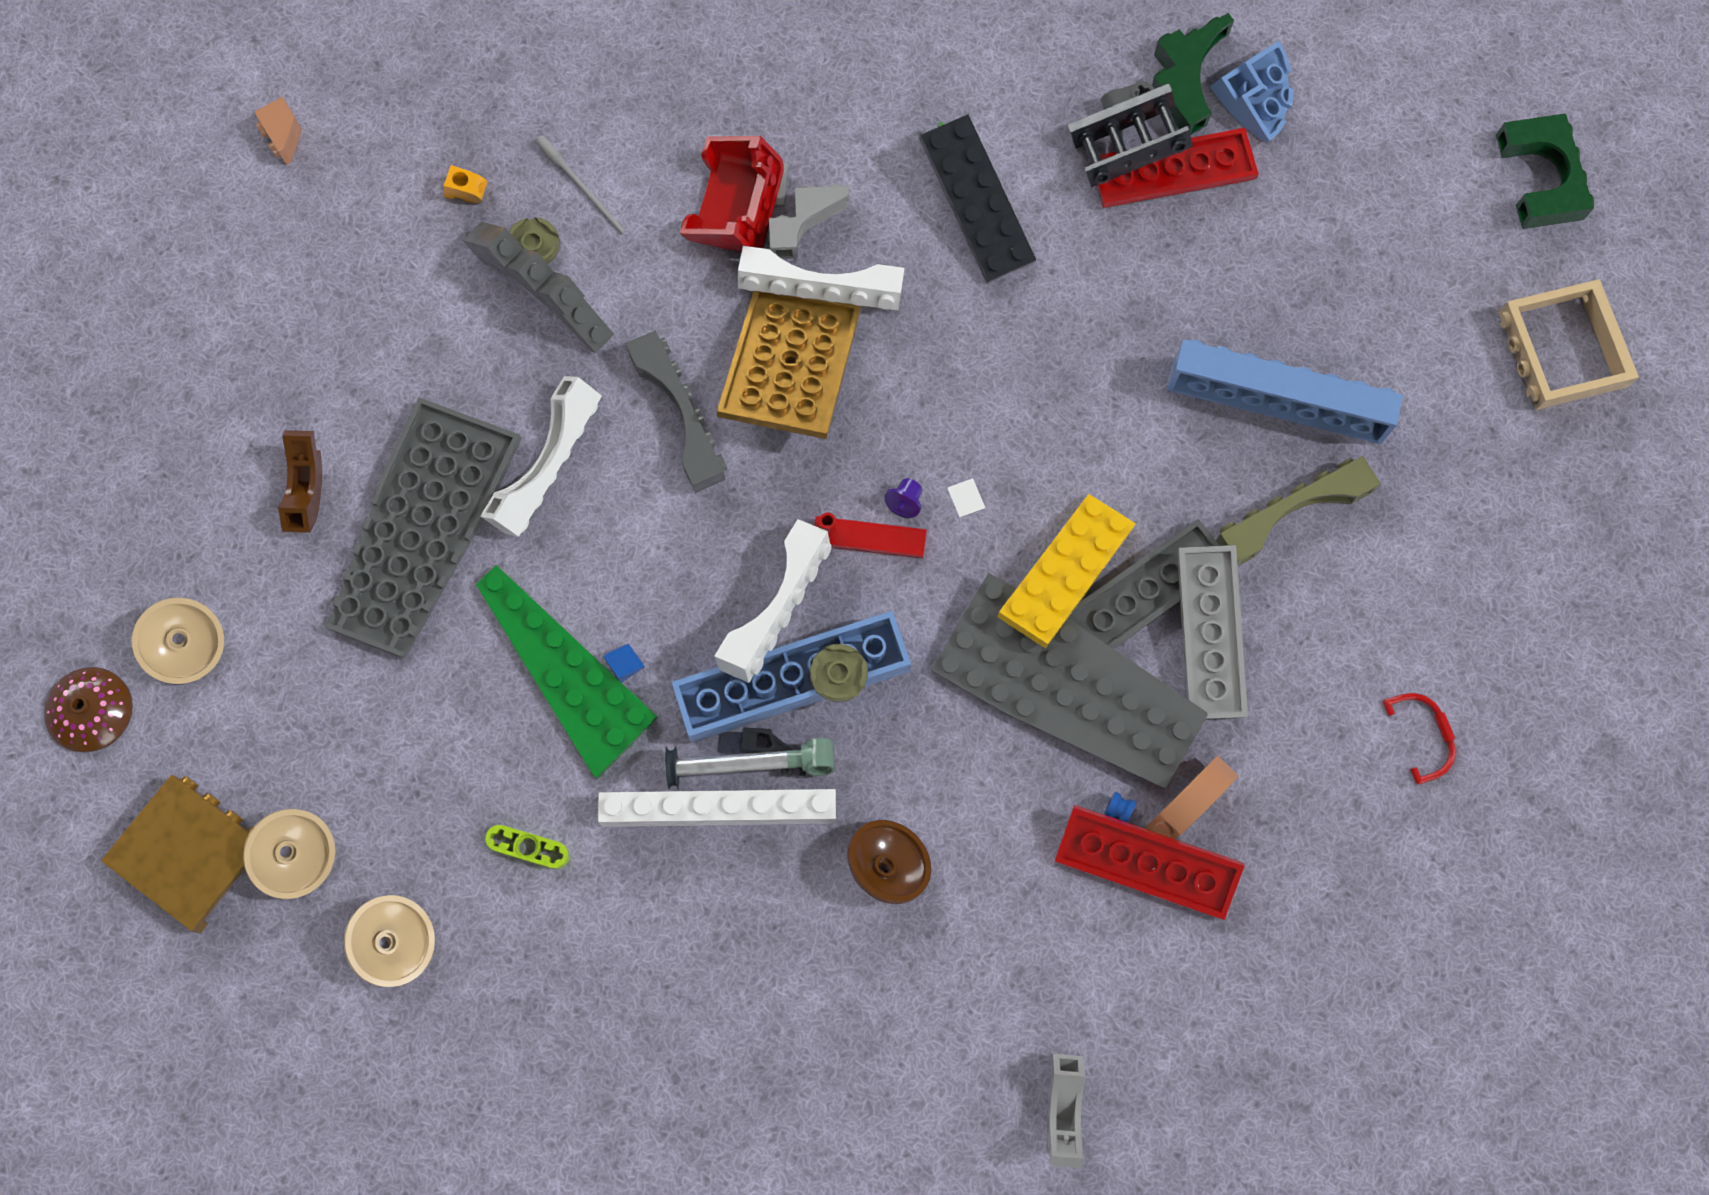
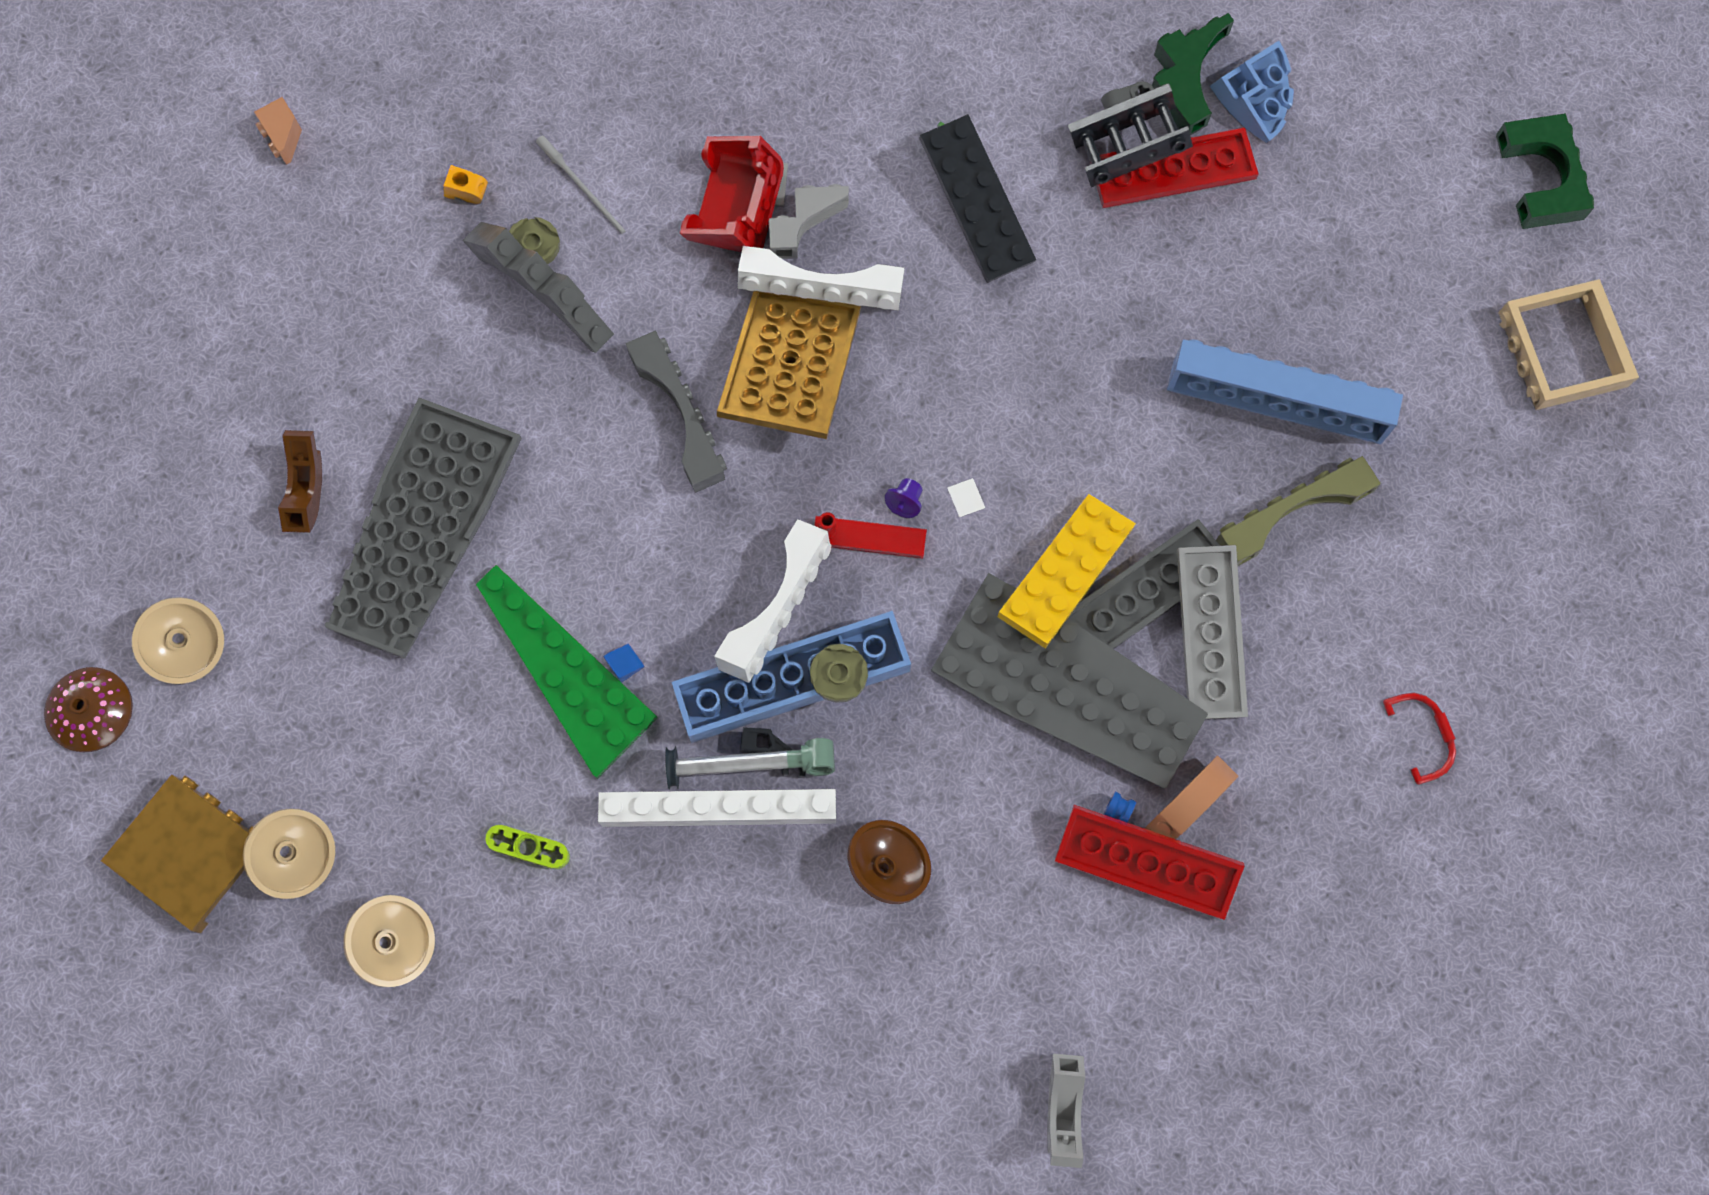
white arch [480,376,602,537] -> none

